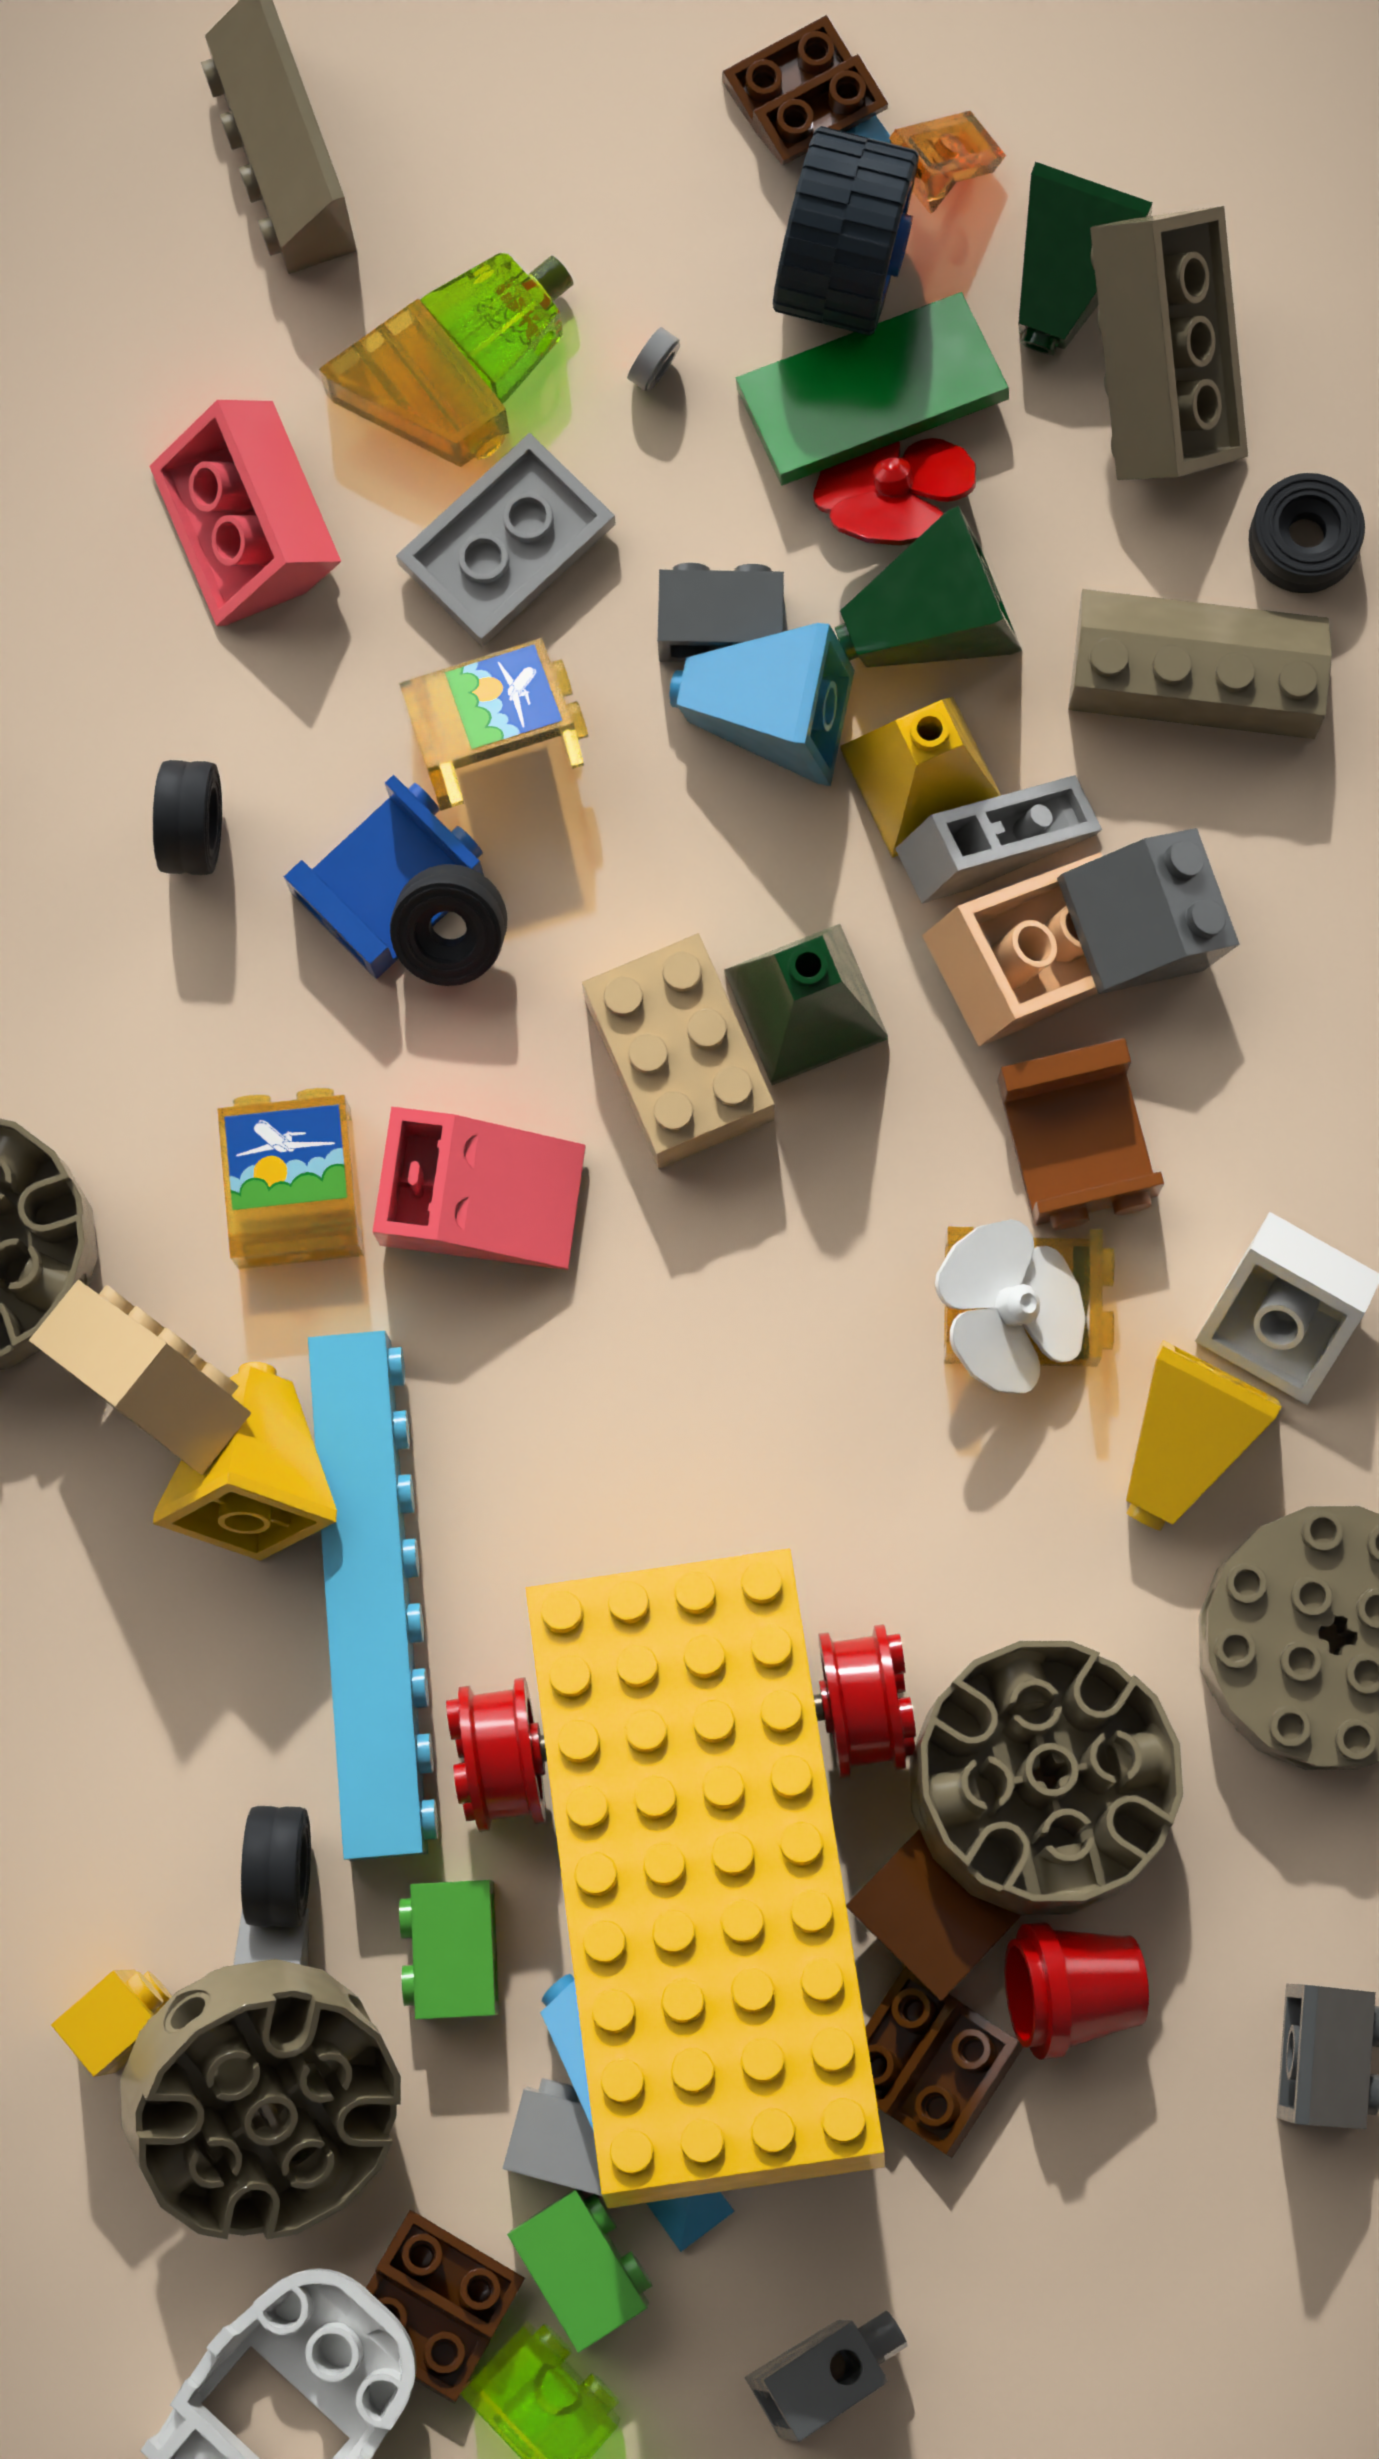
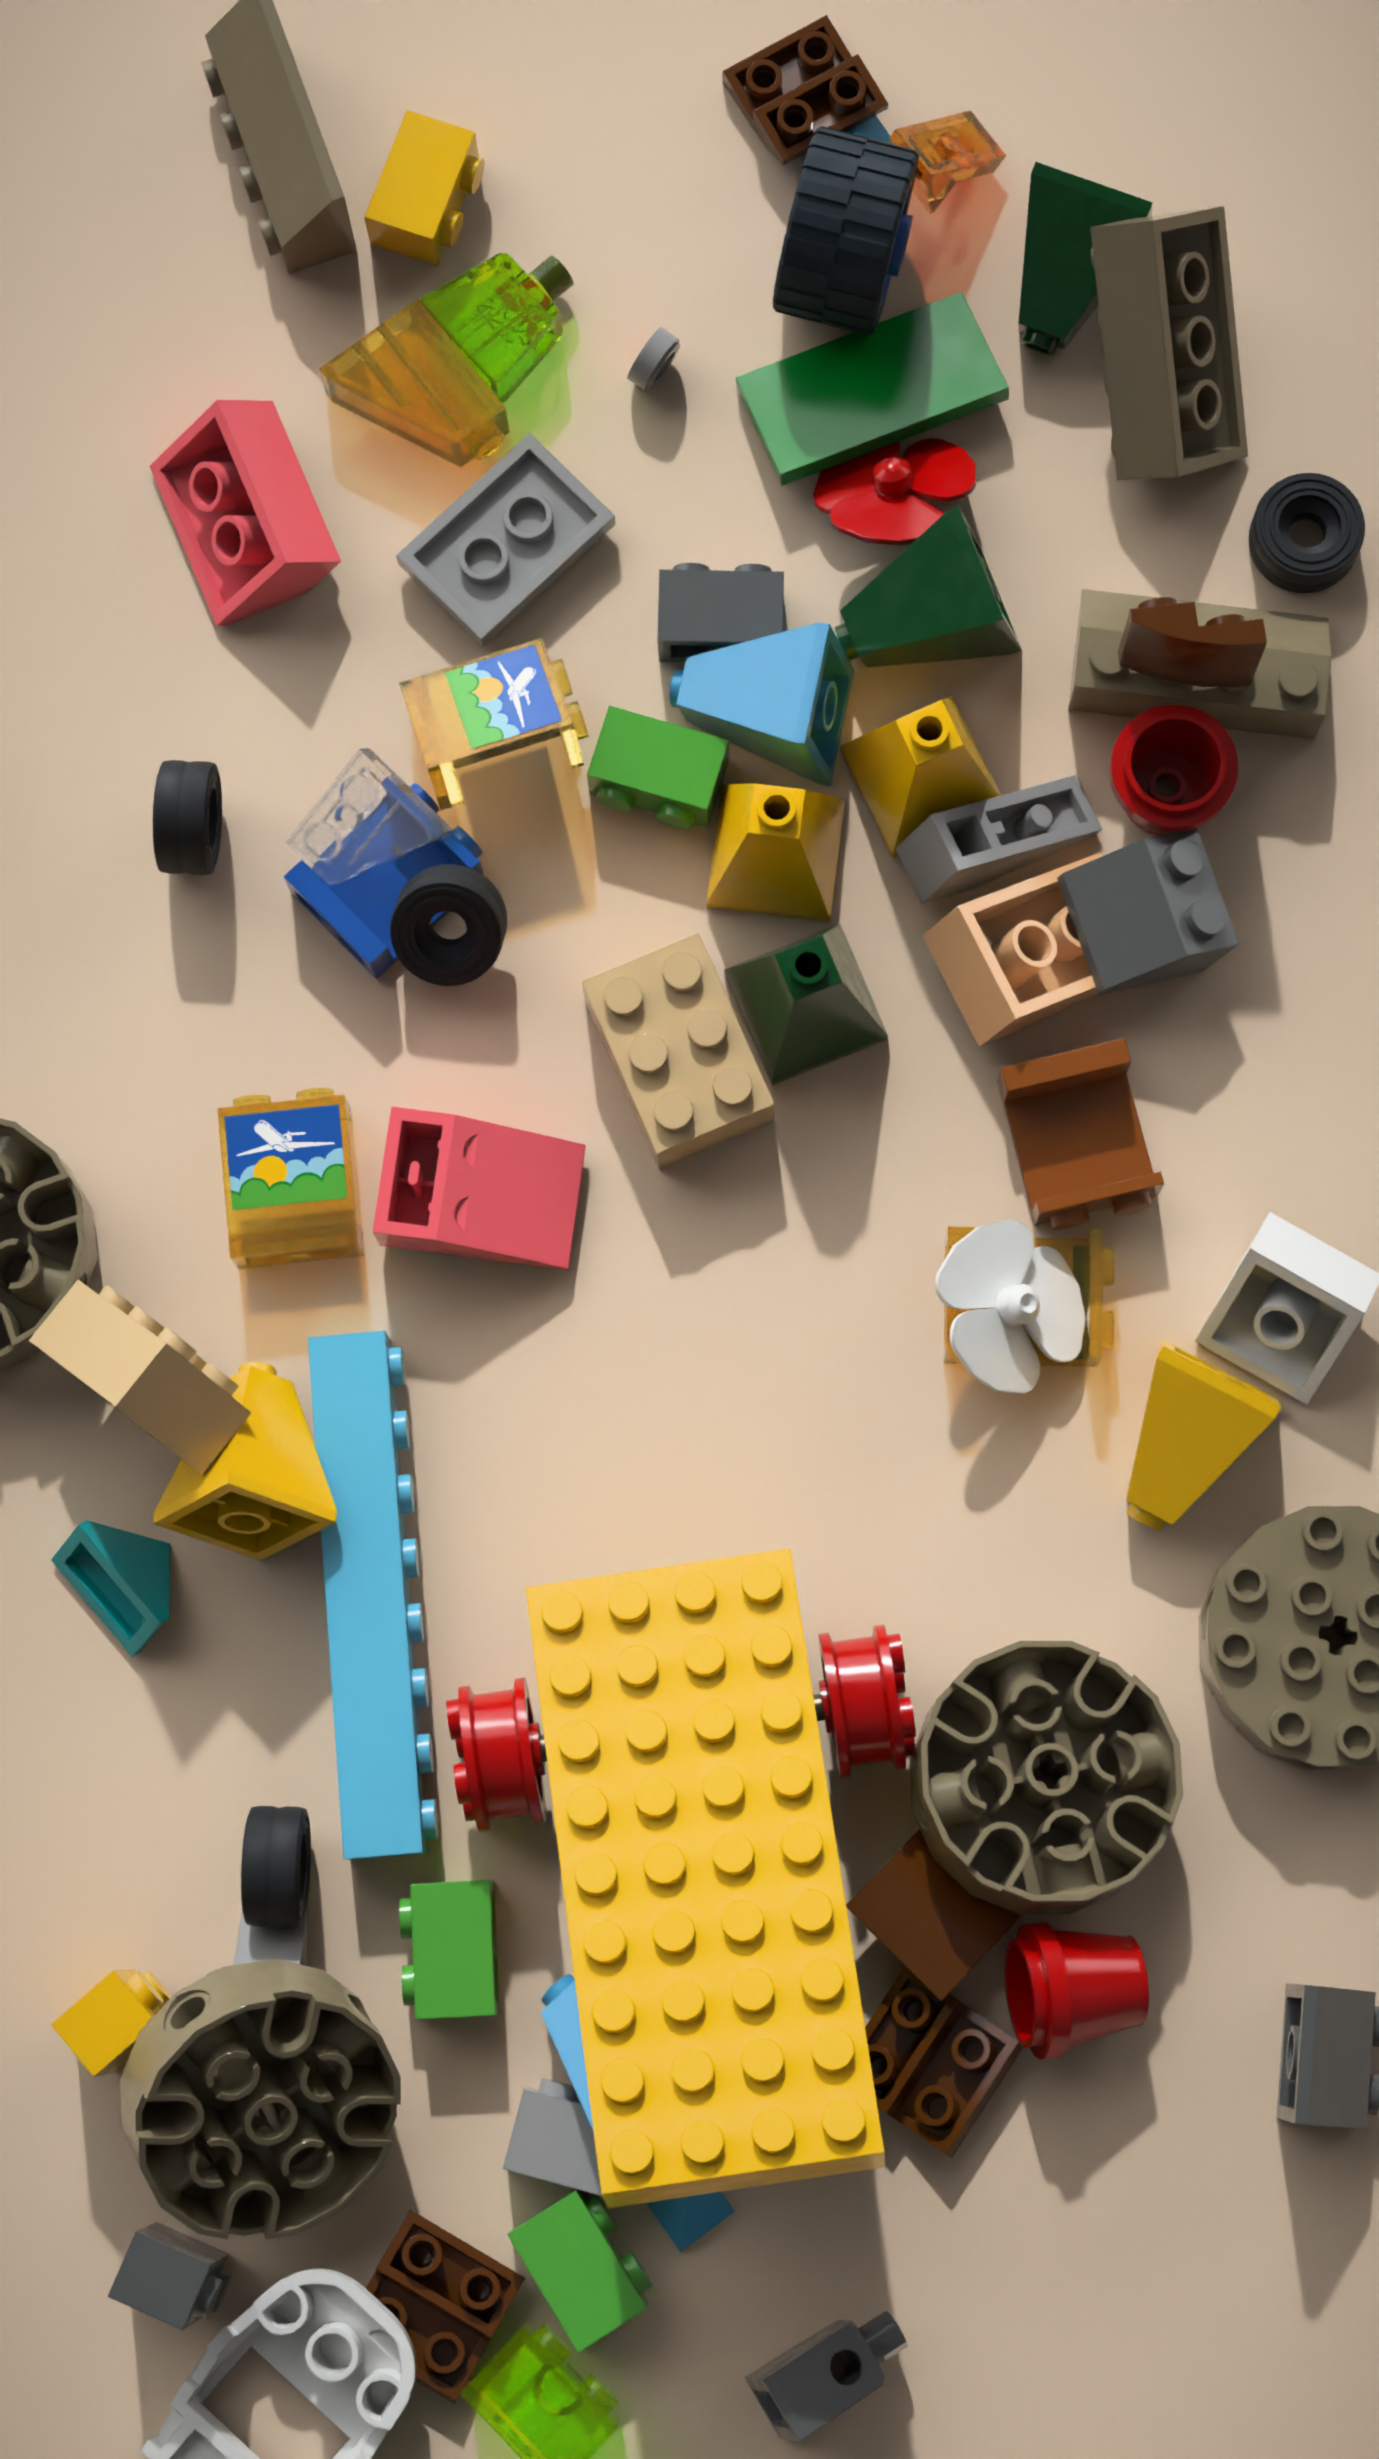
none -> teal slope [51,1520,170,1657]
none -> dark grey brick [107,2222,232,2330]
none -> clear wing [285,748,453,885]
none -> yellow brick [364,110,485,266]
none -> bright green brick [587,705,729,829]
none -> yellow slope [706,783,845,922]
none -> red piece [1109,705,1238,836]
none -> reddish brown slope [1118,597,1267,687]

